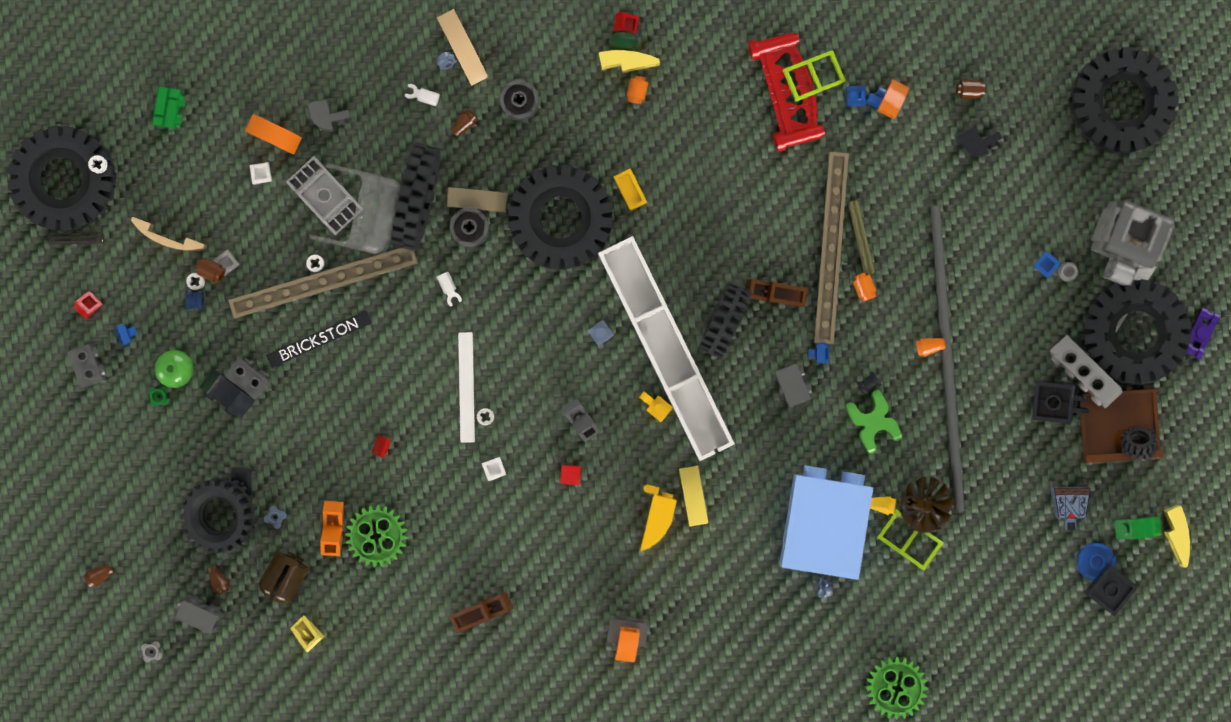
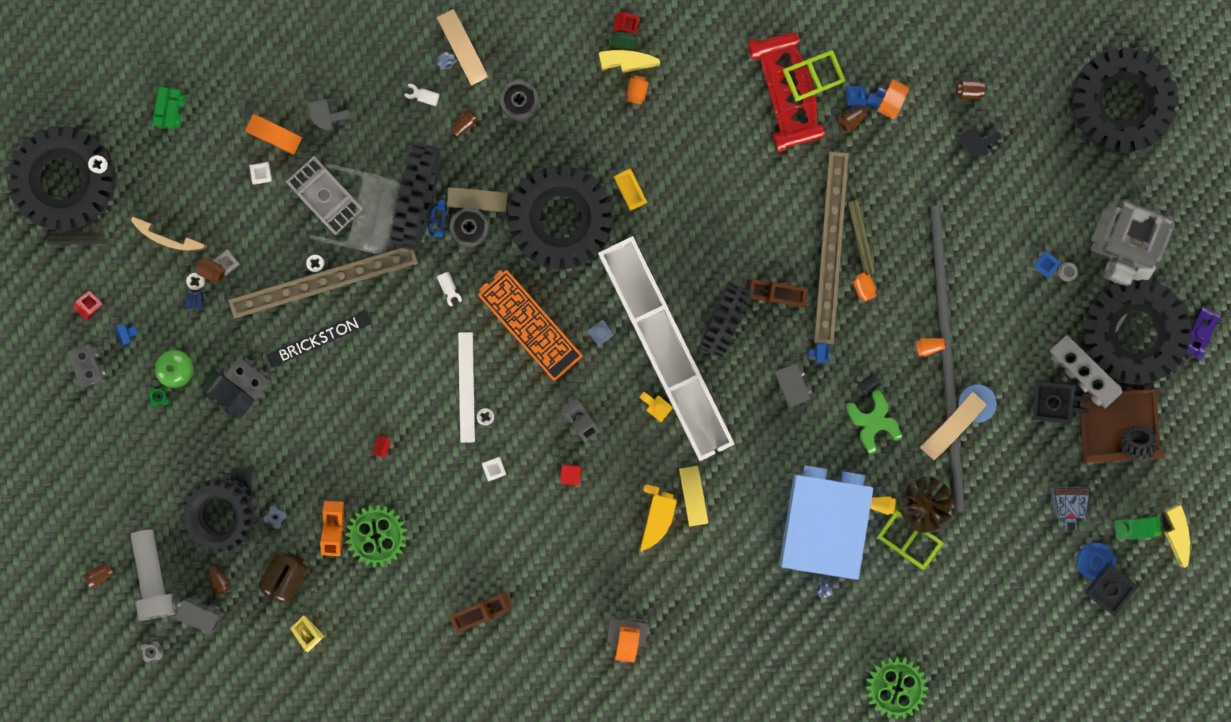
none -> light grey piece [130,529,176,621]
none -> blue helmet [428,200,446,237]
none -> brick [478,270,583,382]
none -> reddish brown cone [838,106,867,133]
none -> tan slope [920,391,987,460]
none -> medium blue tile [958,385,997,423]

